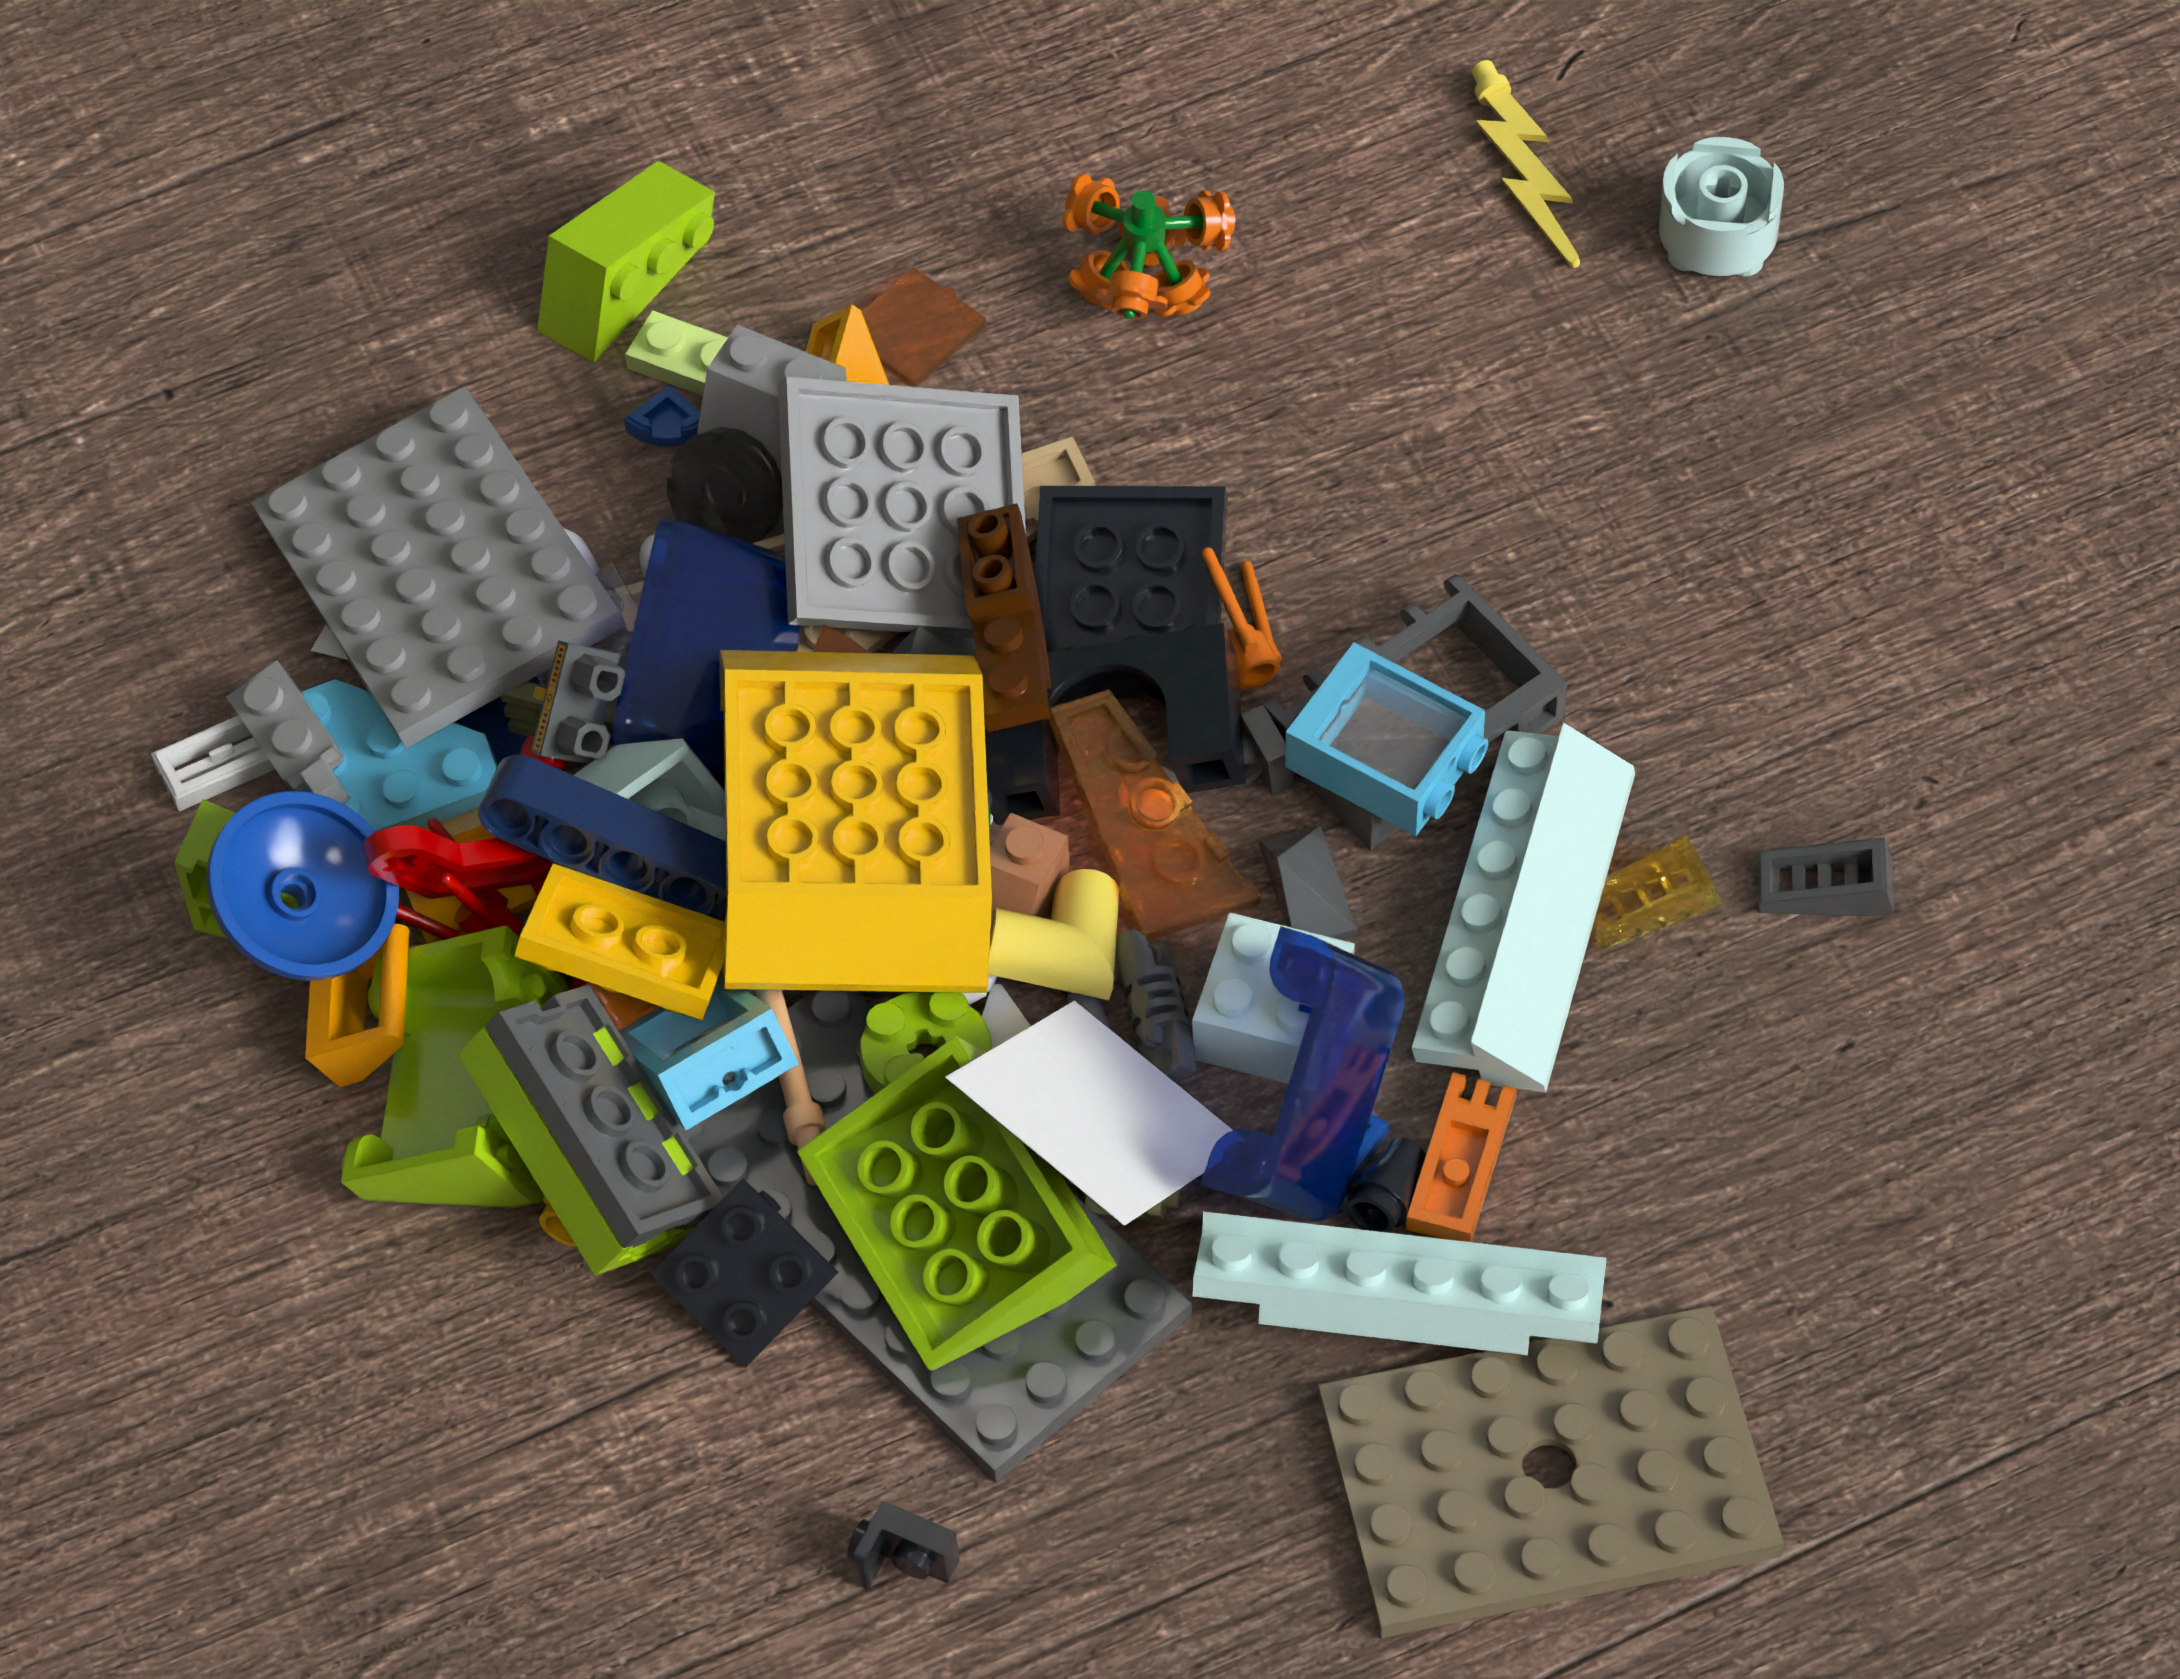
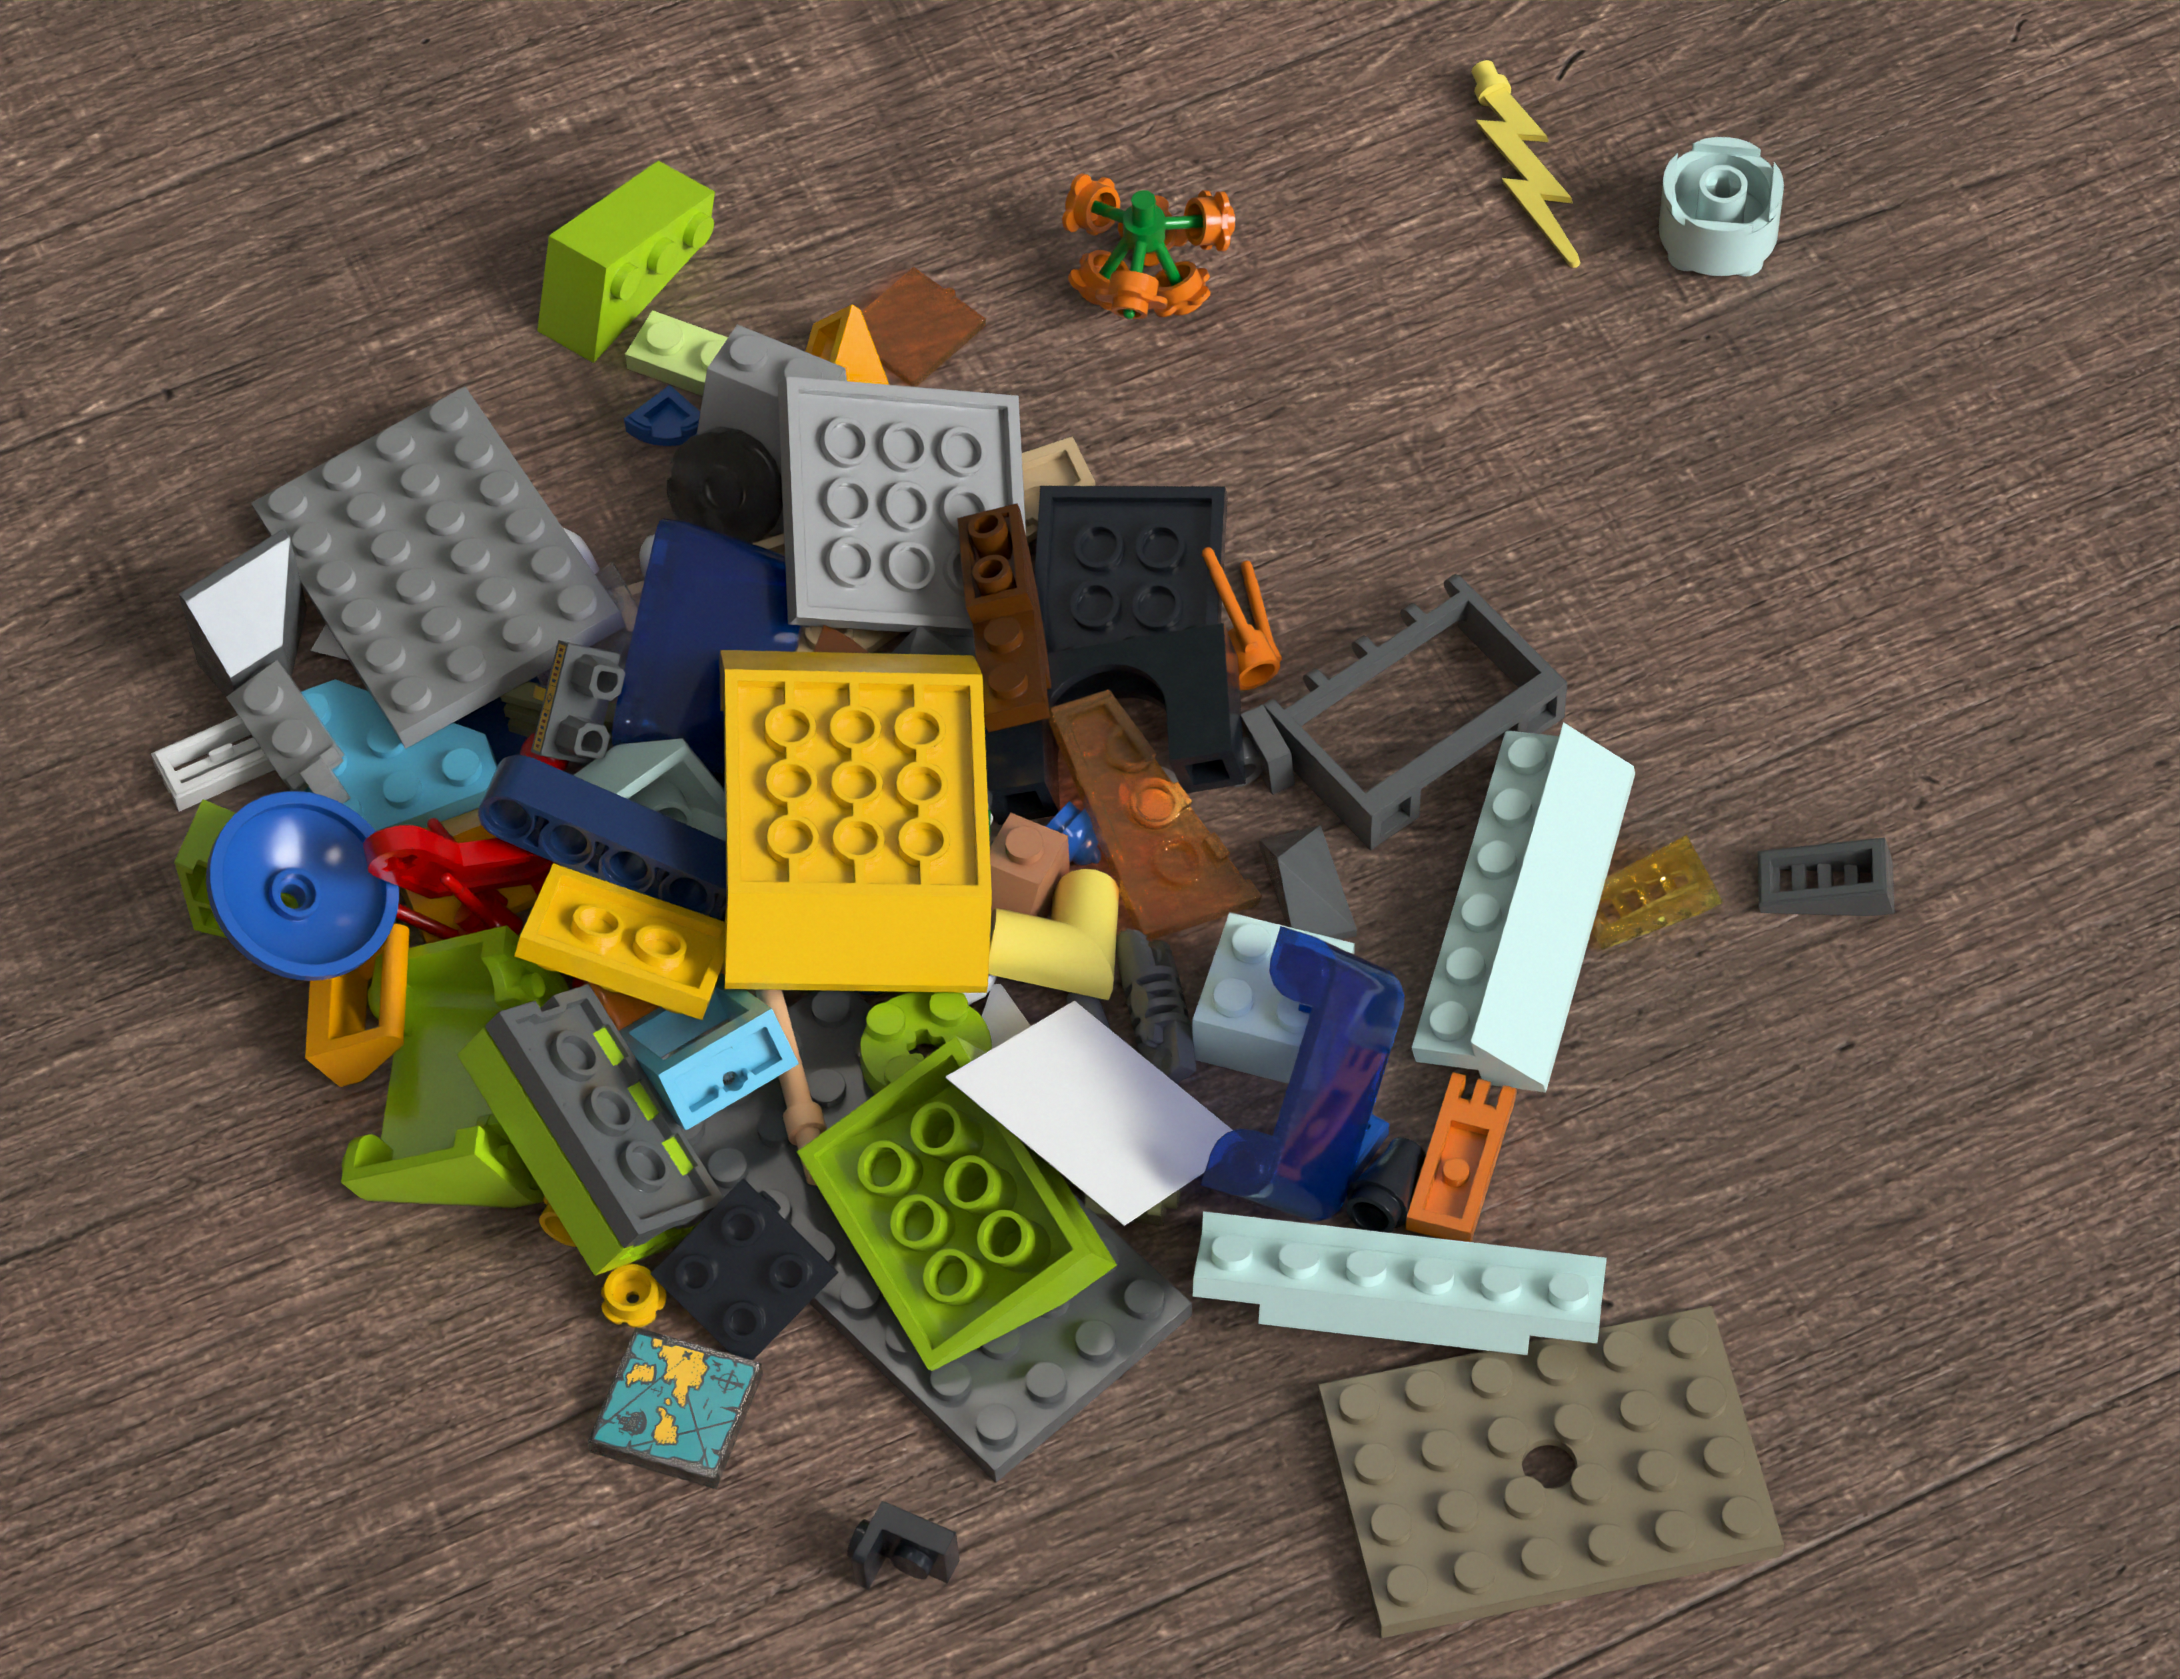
window [1285,642,1488,836] -> none
none -> slope [179,529,307,697]
none -> tile [588,1327,763,1489]
none -> yellow plate [601,1264,666,1328]
none -> blue plate [1045,801,1101,866]

